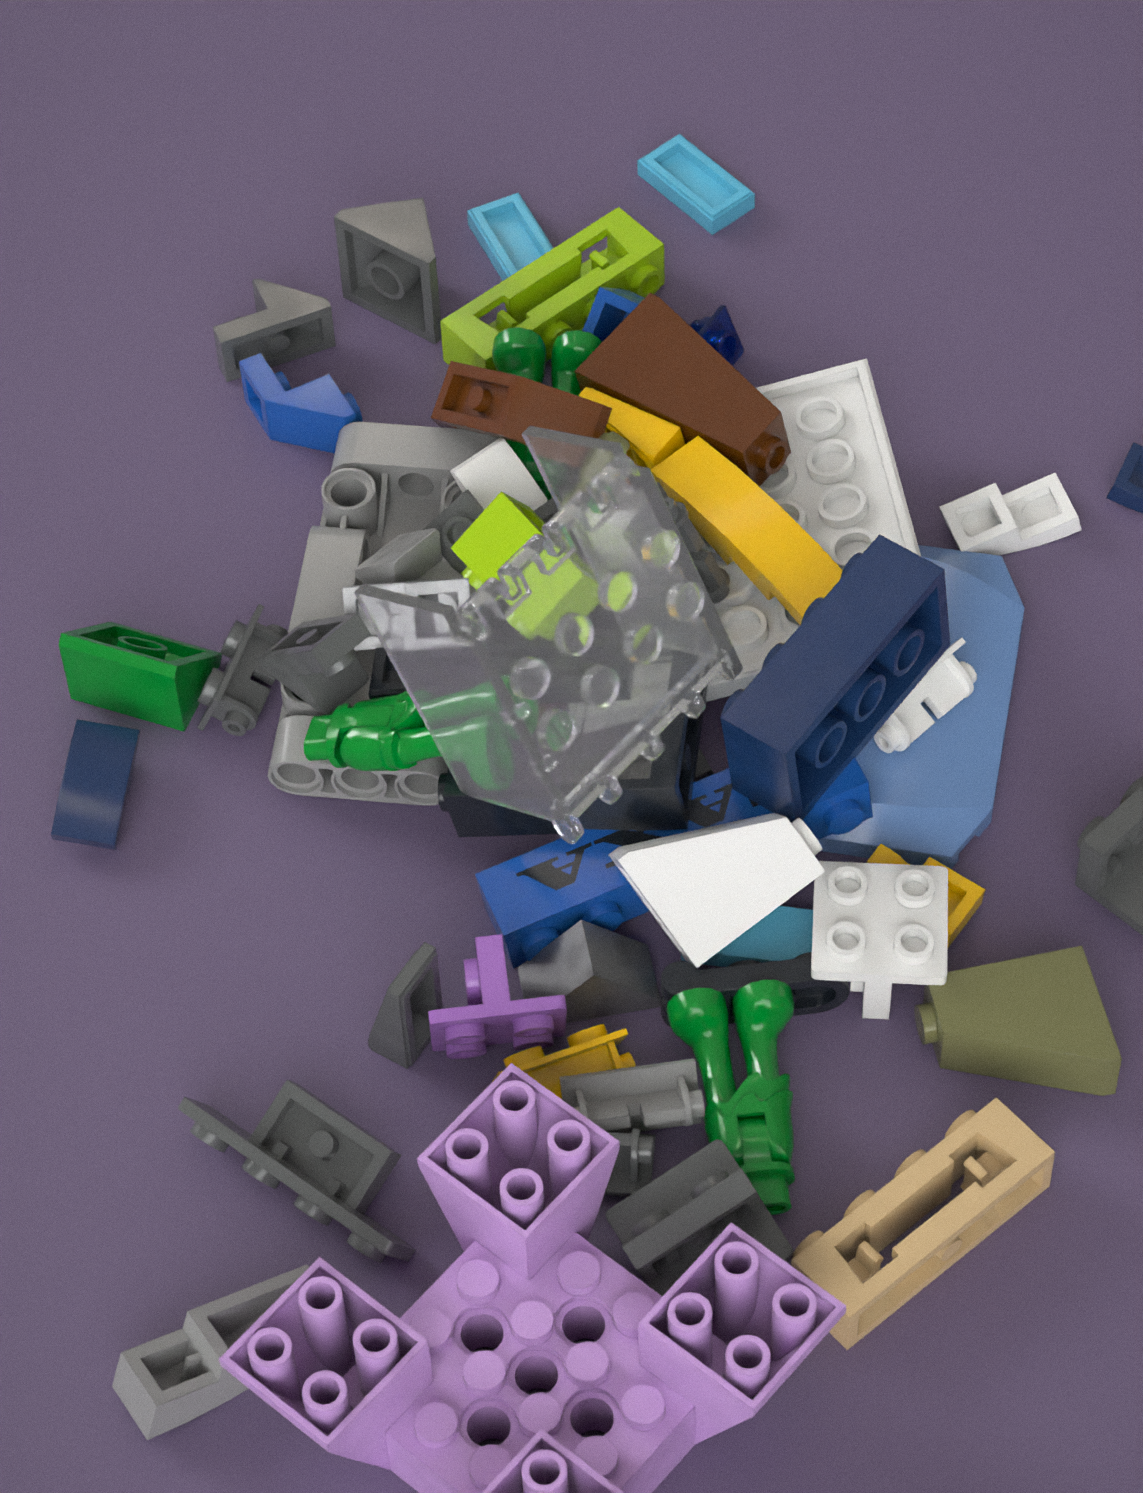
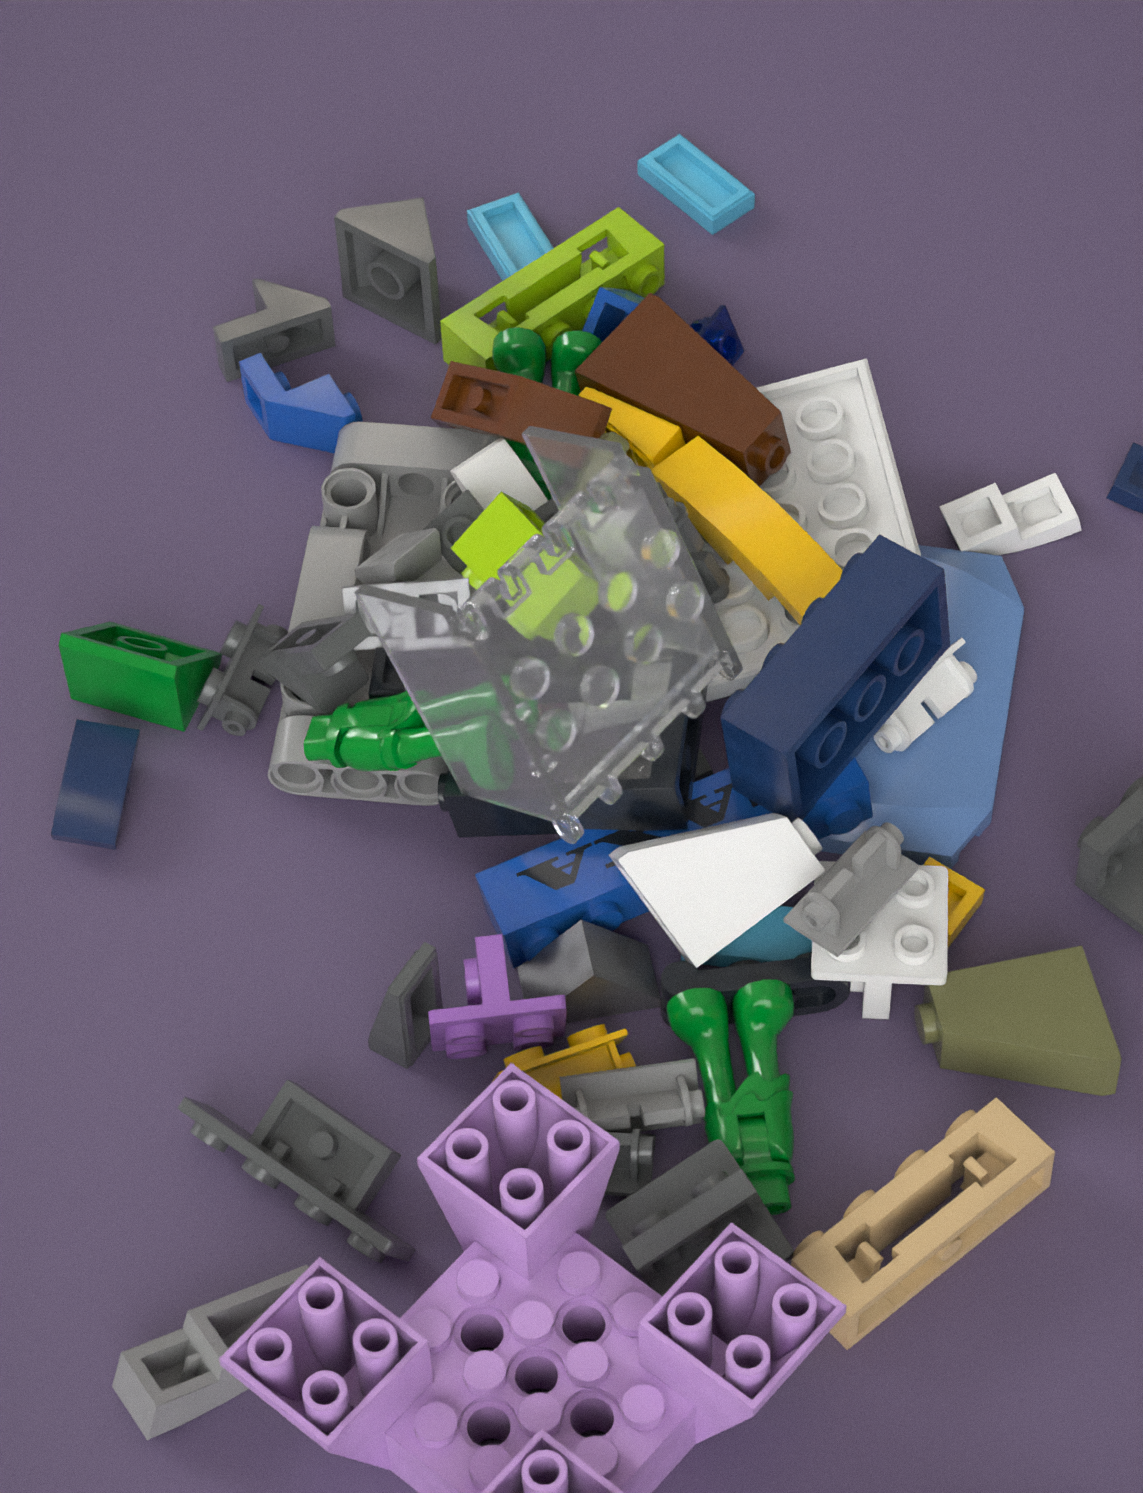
none -> light grey hinge [783,822,919,957]

